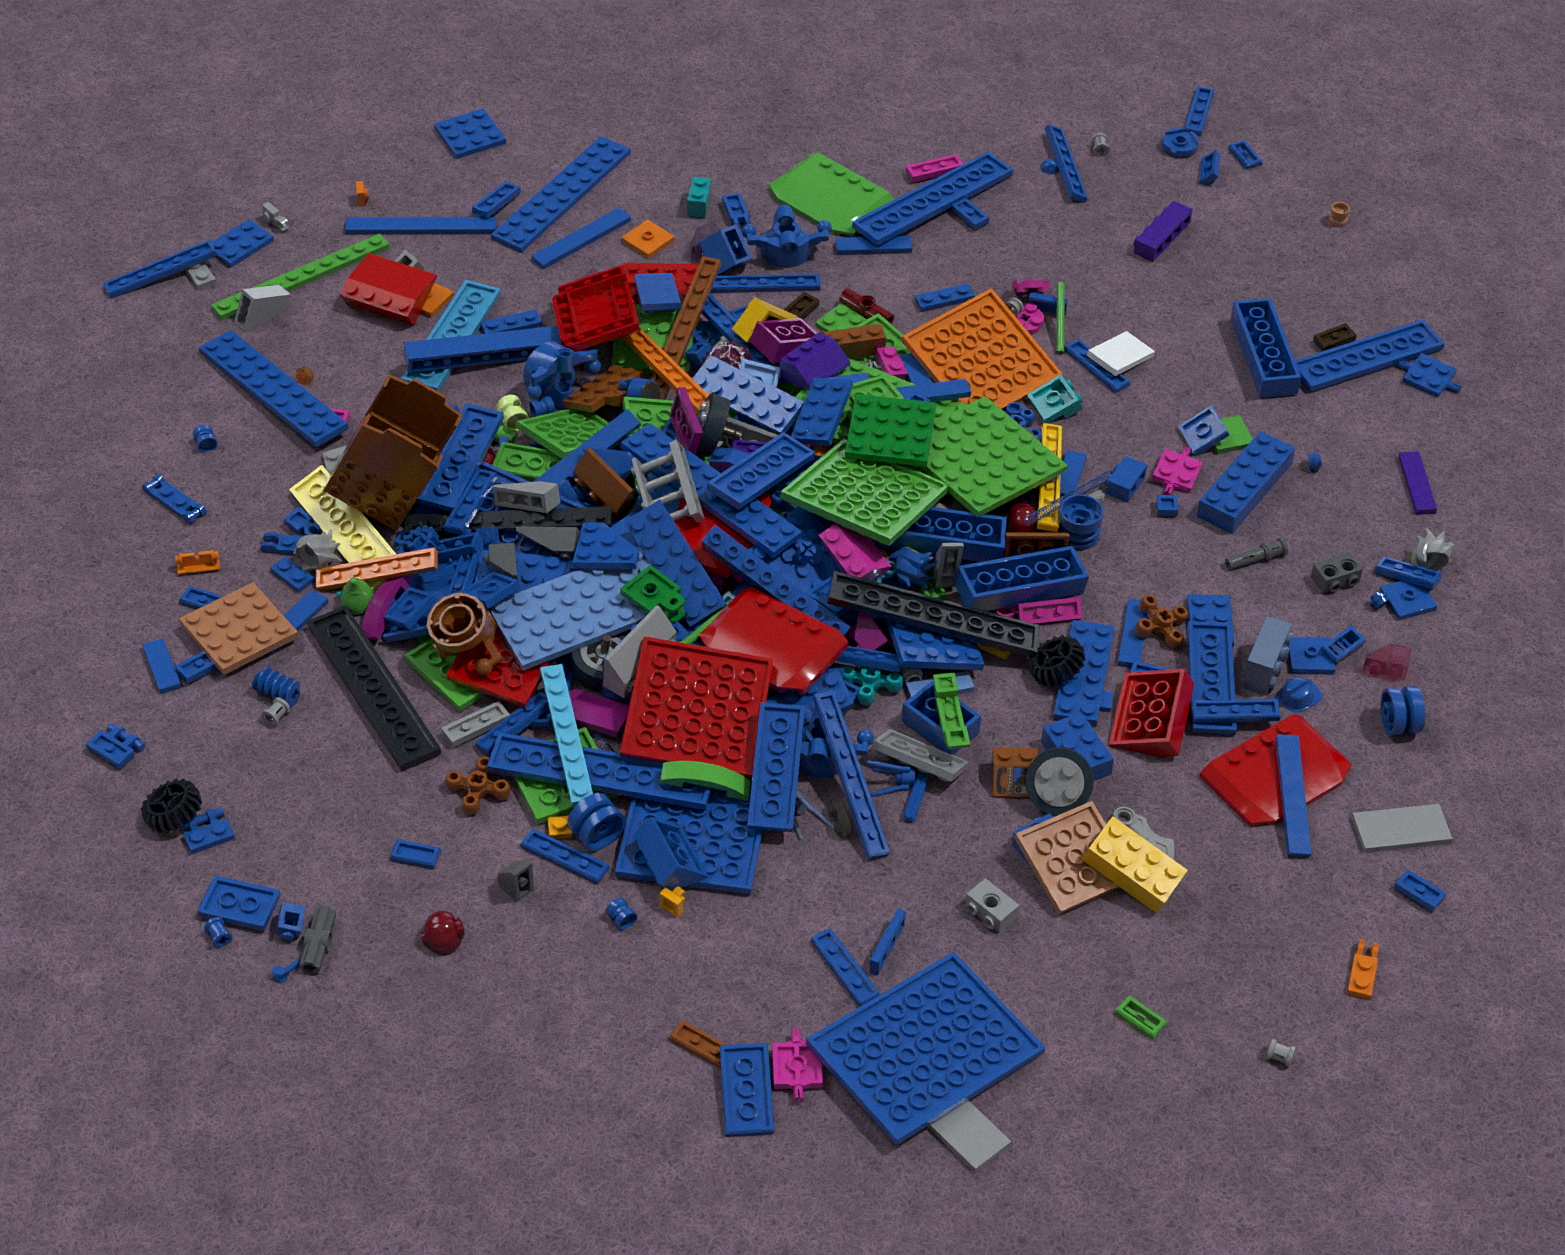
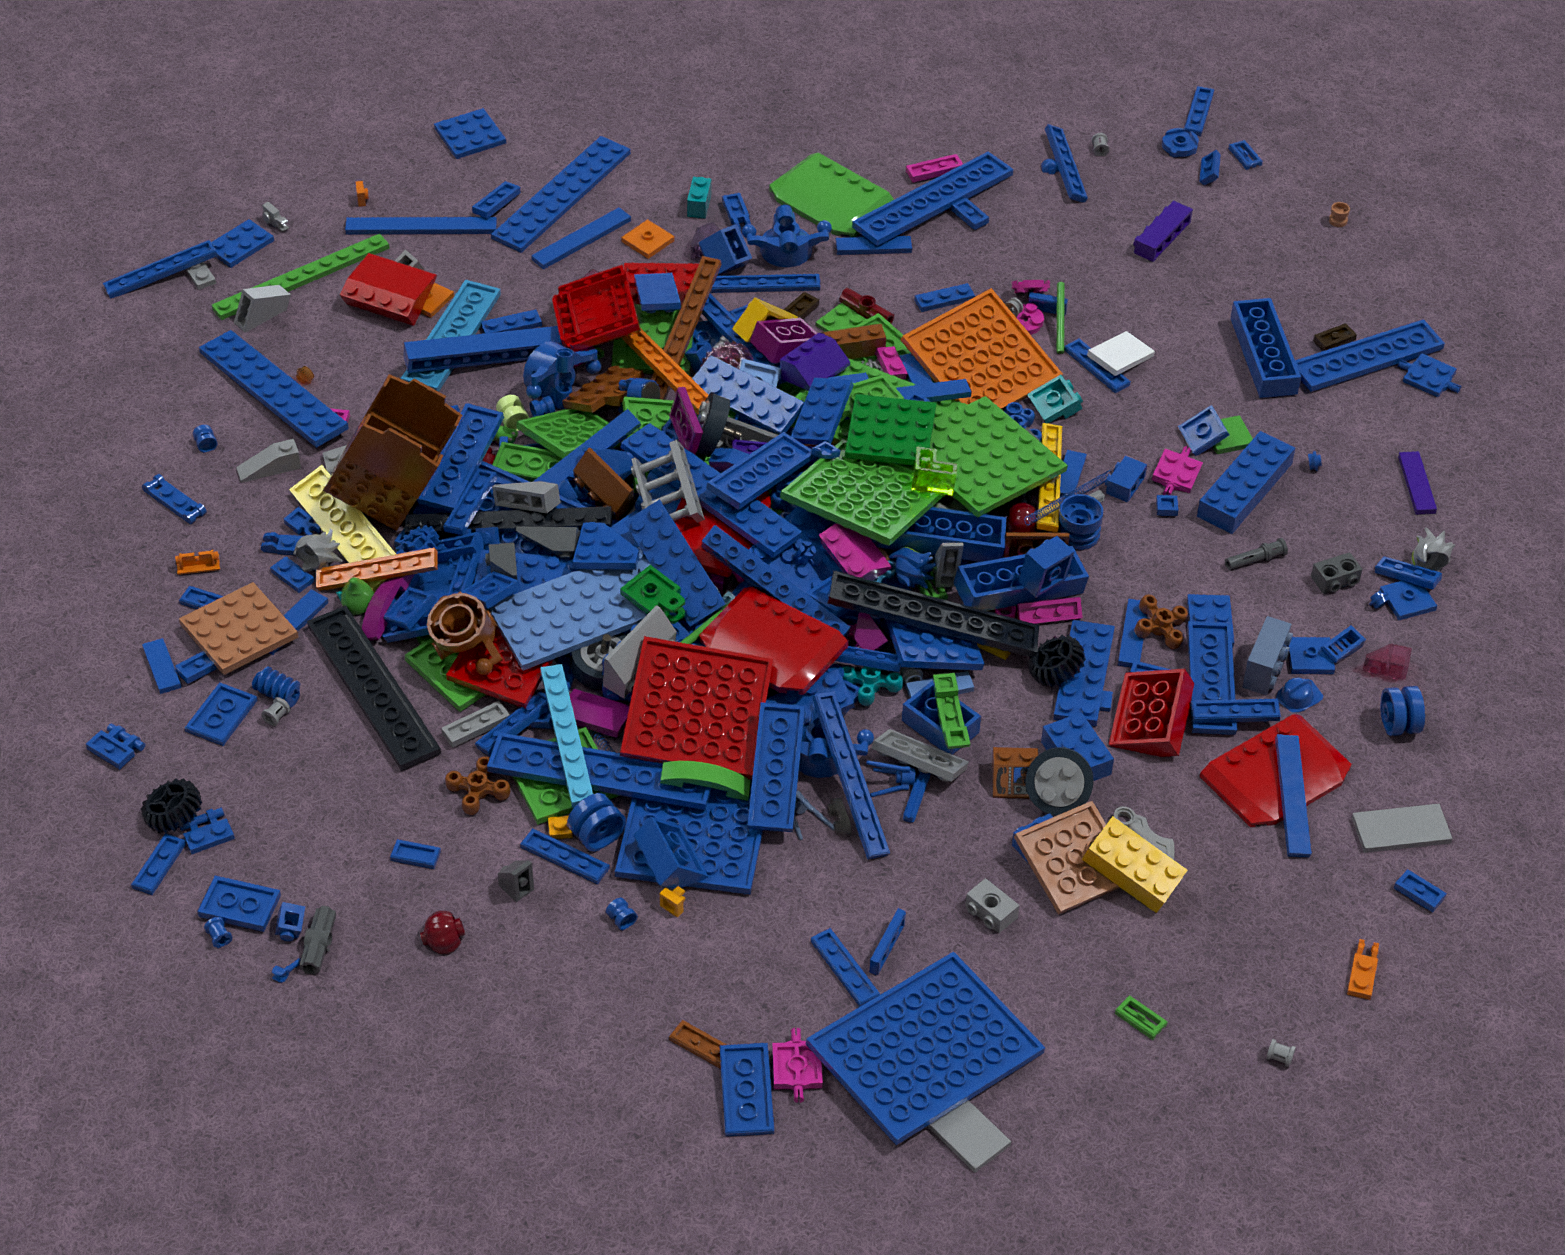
none -> blue tile [131,834,186,895]
none -> blue tile [185,682,258,746]
none -> light grey slope [236,439,301,483]
none -> blue tile [811,441,841,459]
none -> clear neon green brick [911,447,957,496]
none -> blue brick [1018,536,1075,597]

